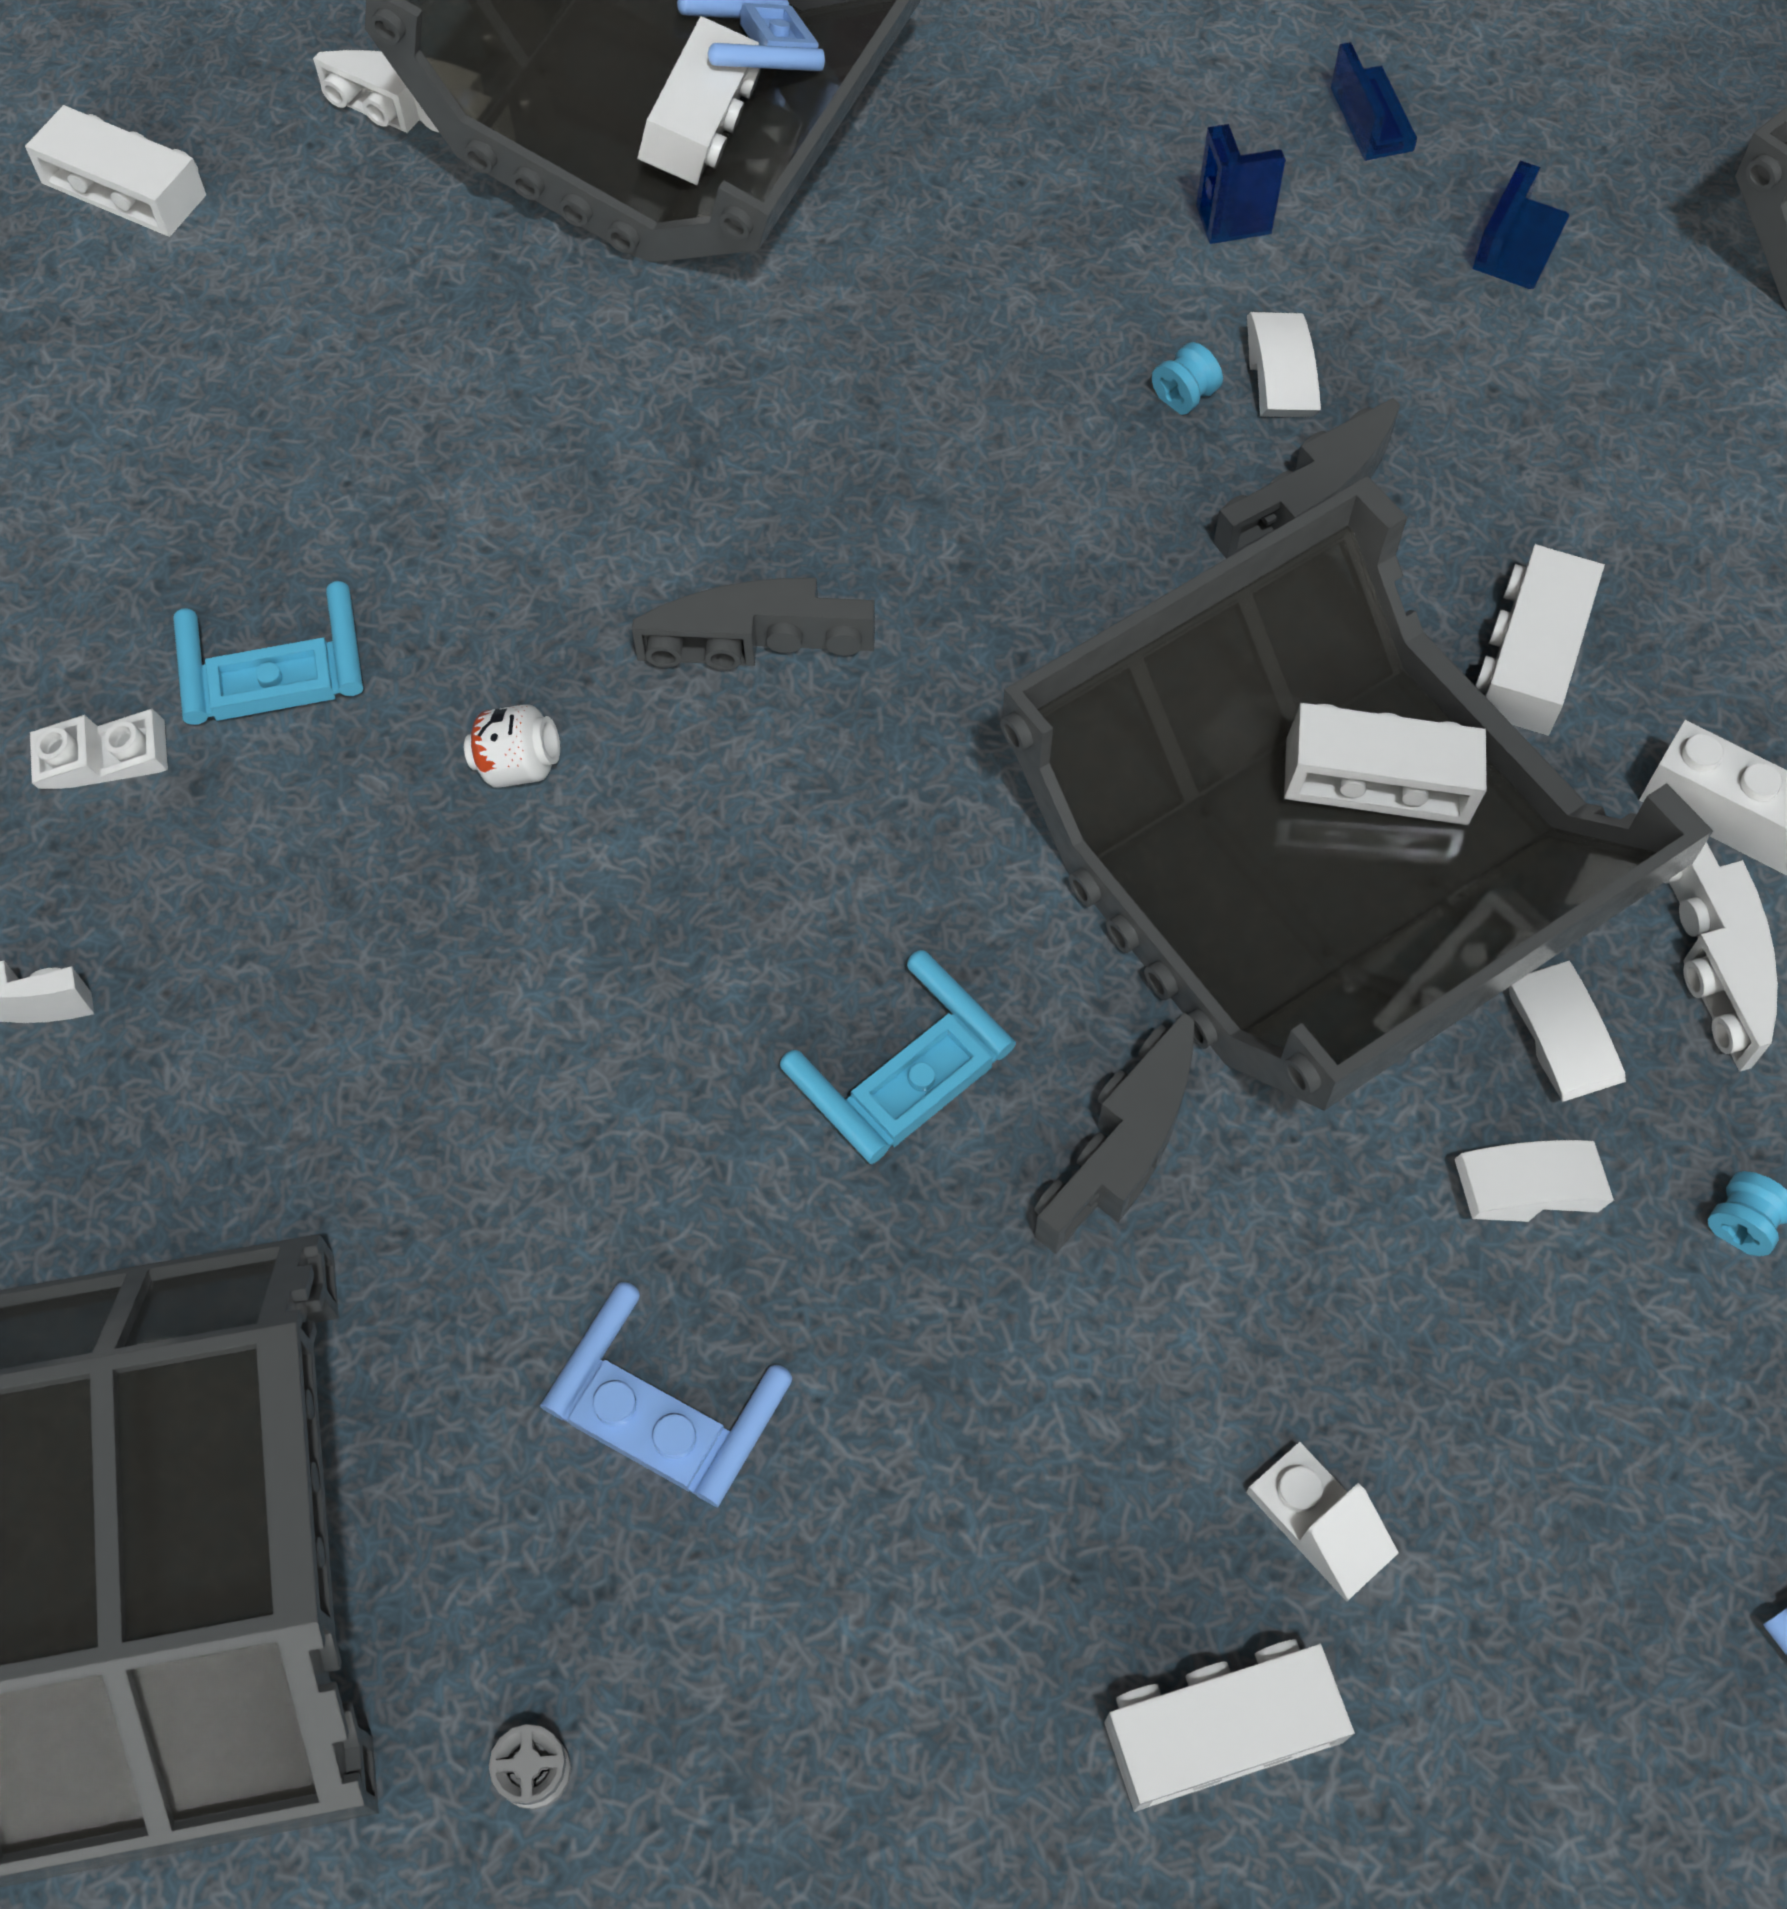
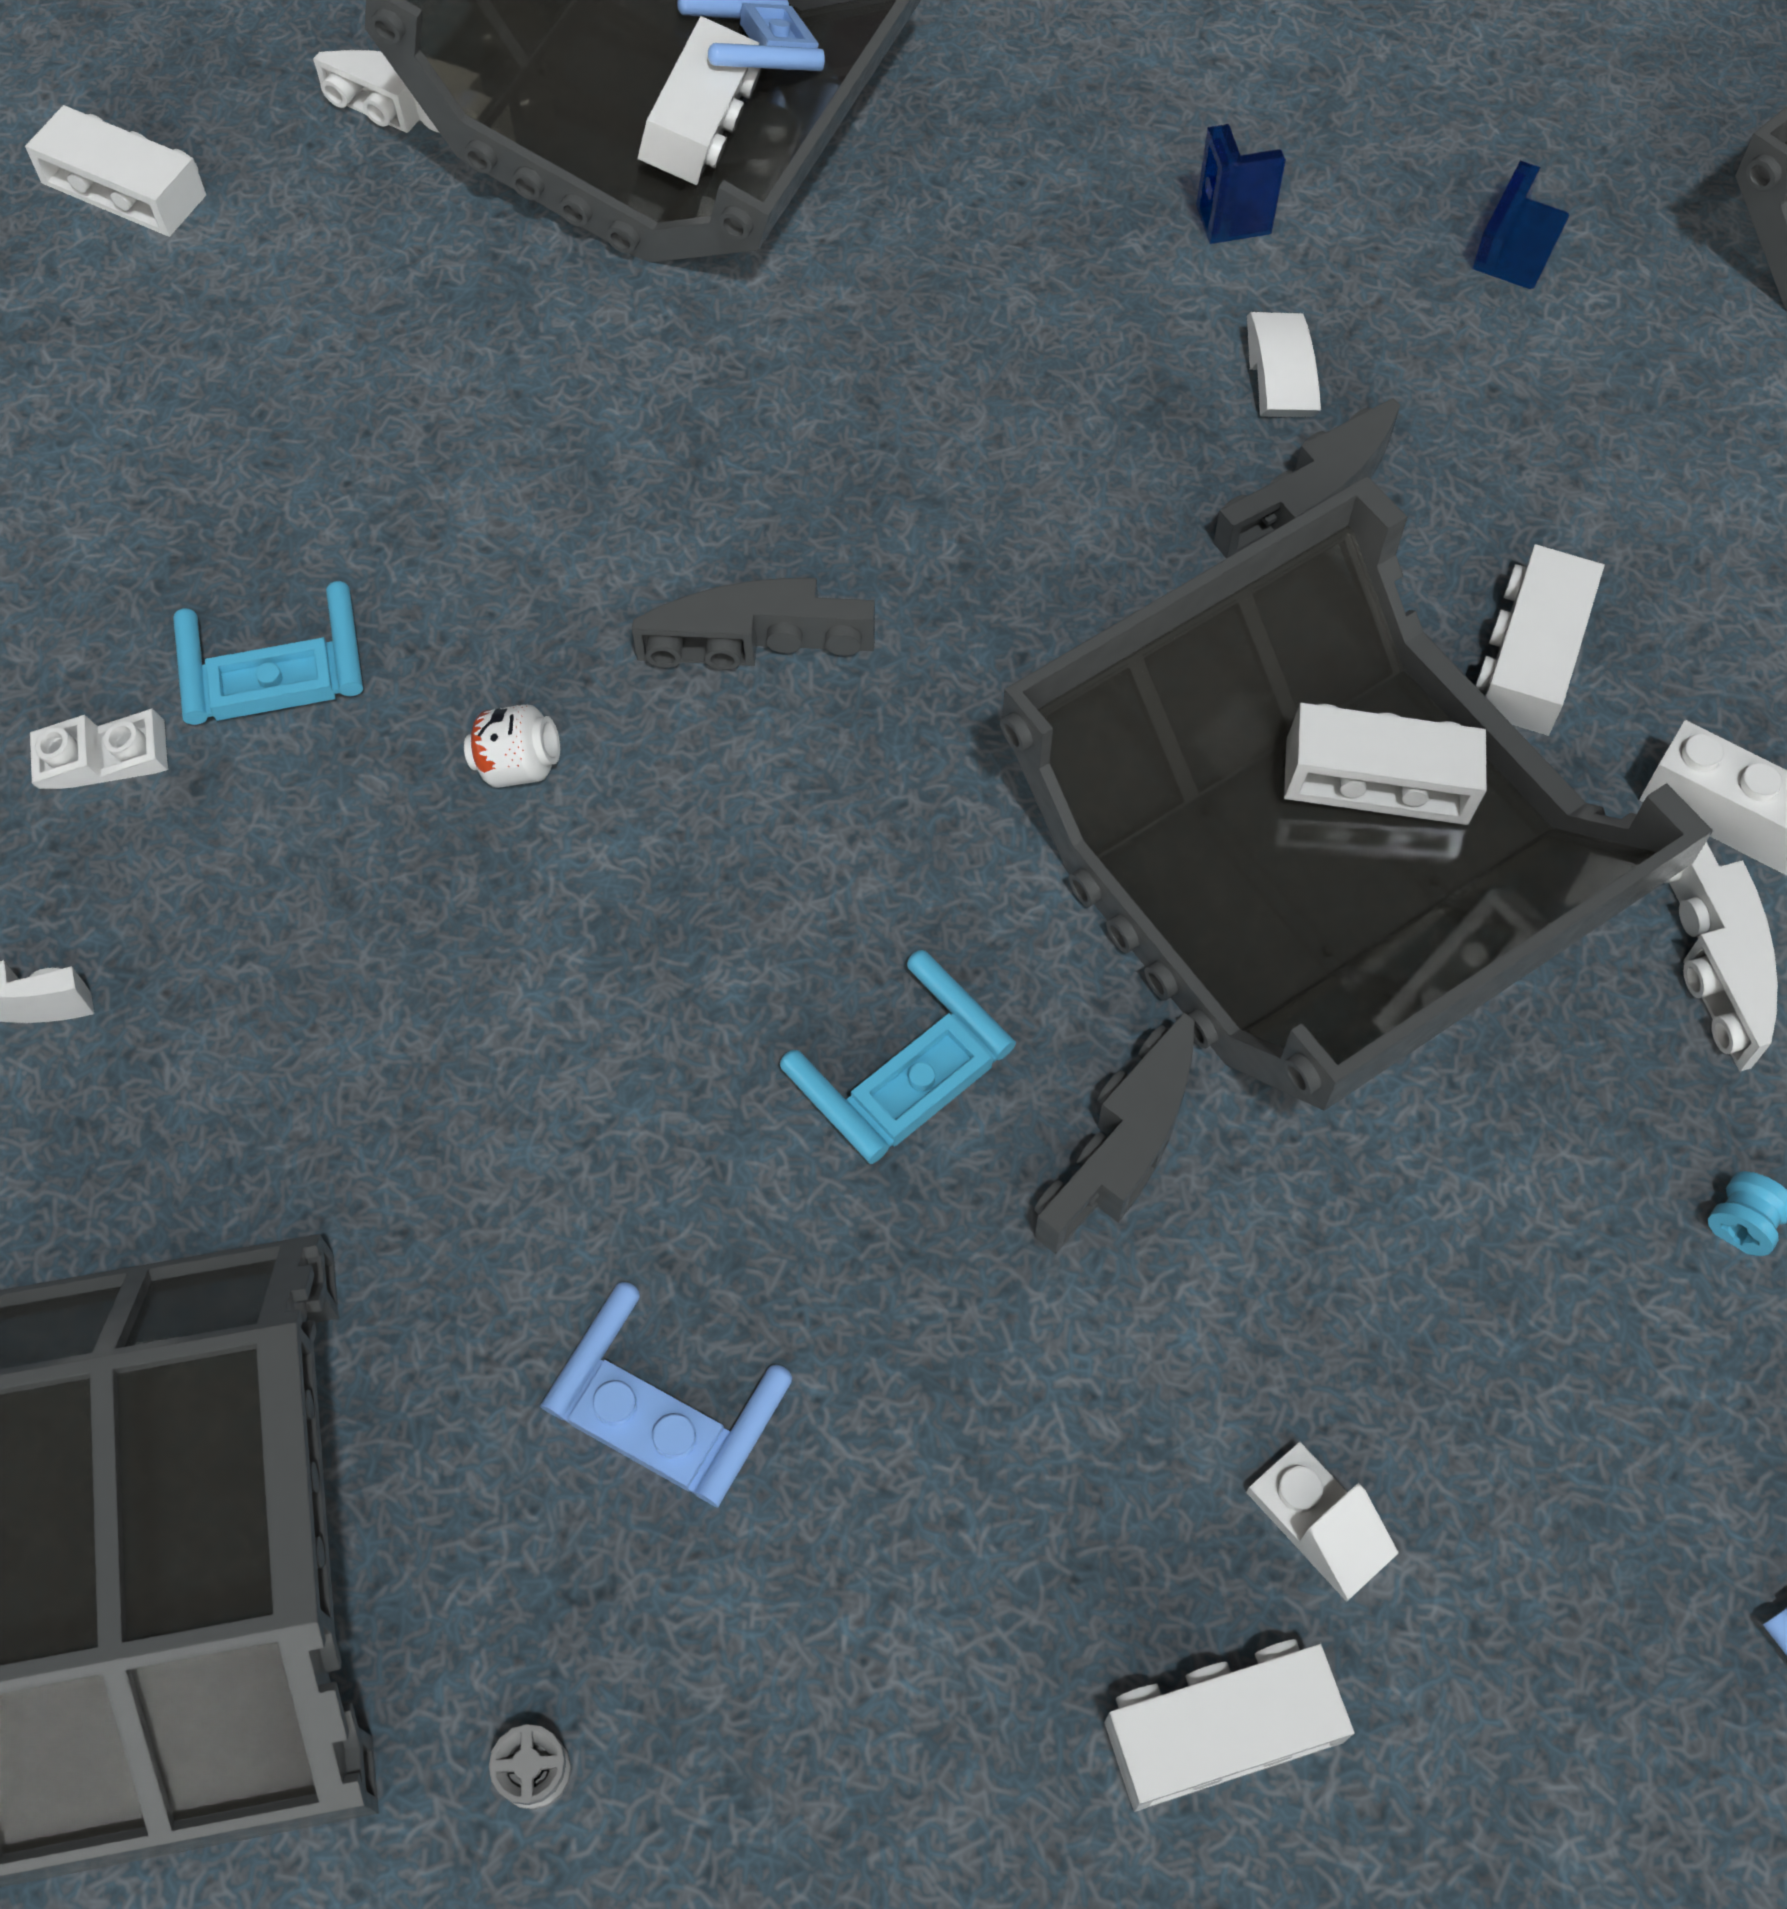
medium azure wheel [1152,342,1223,415] -> none
clear blue panel [1331,42,1417,161] -> none
white slope [1454,1140,1614,1222] -> none
white slope [1509,960,1626,1102] -> none

